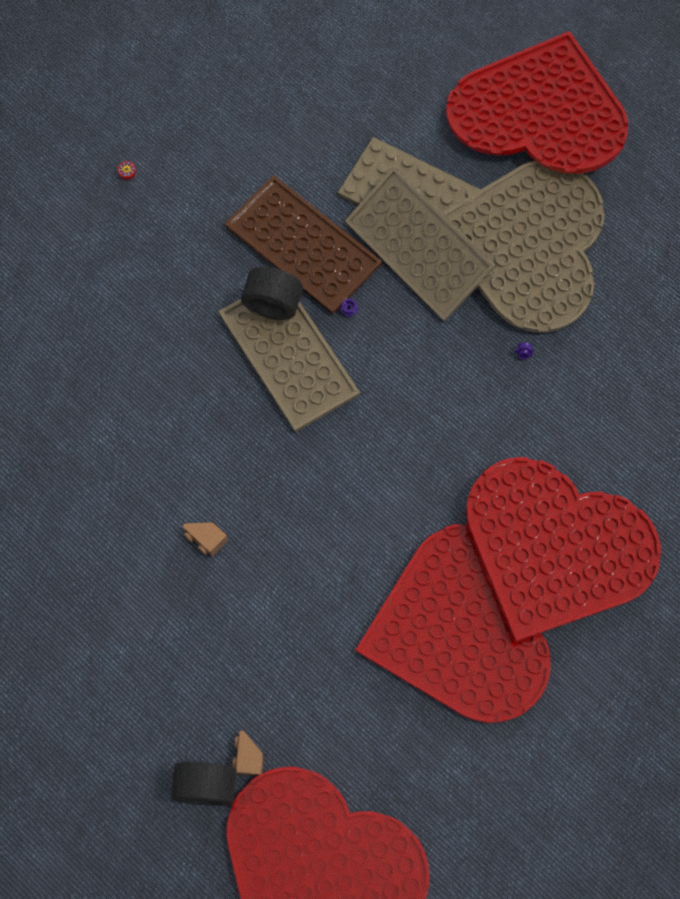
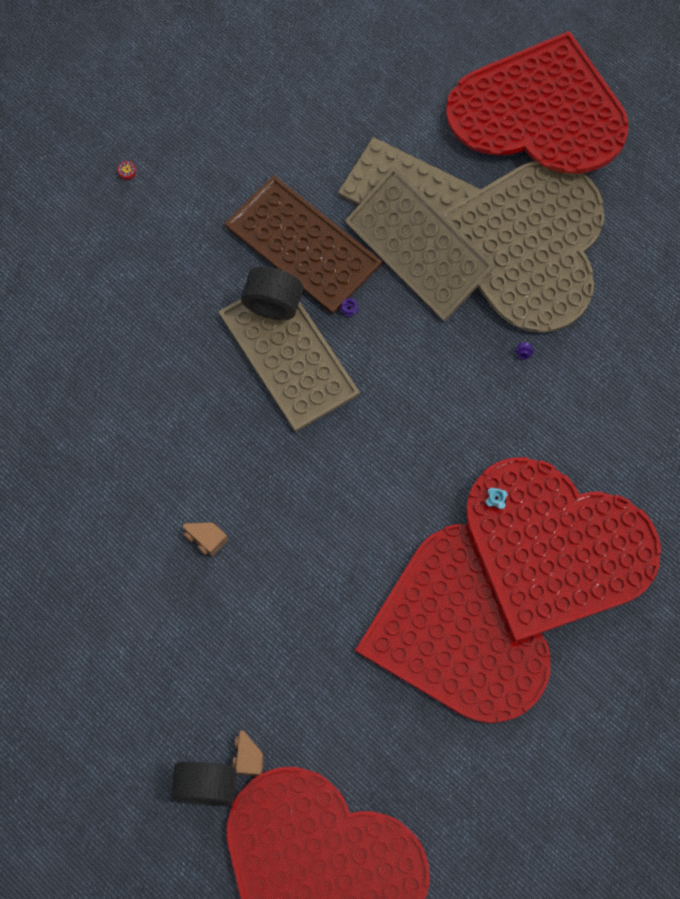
none -> medium azure plate [486,488,507,509]

